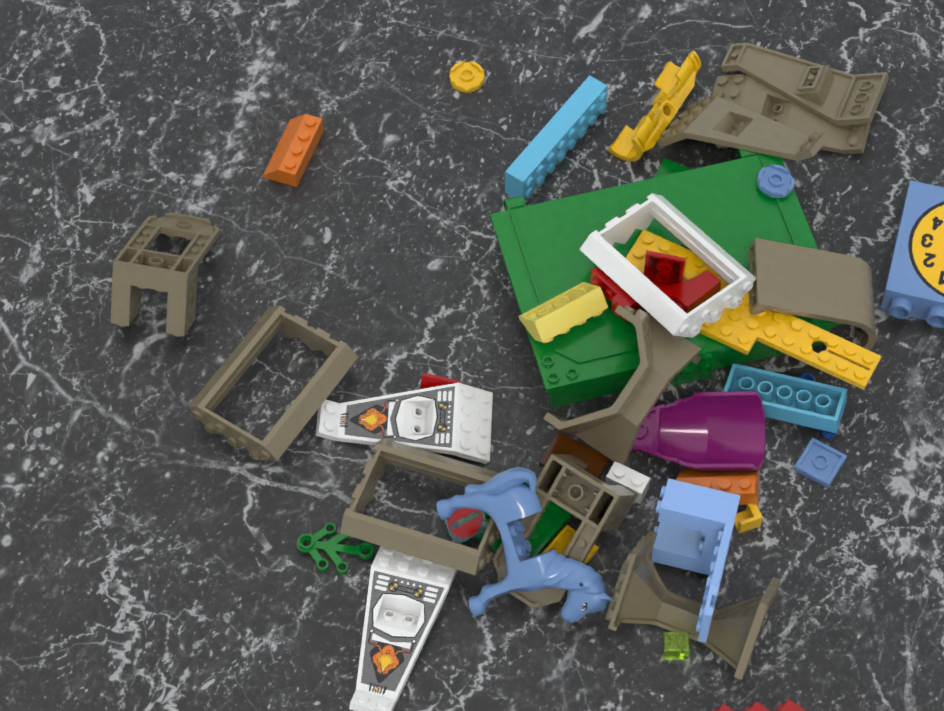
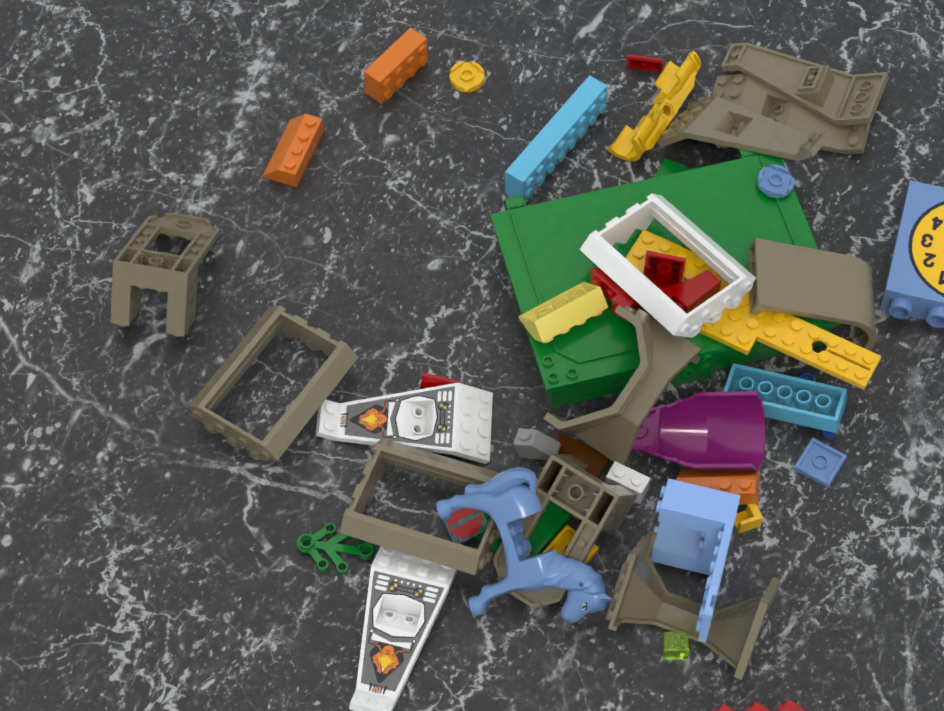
none -> orange brick [364,28,428,104]
none -> light grey slope [513,428,561,460]
none -> red slope [626,55,663,72]

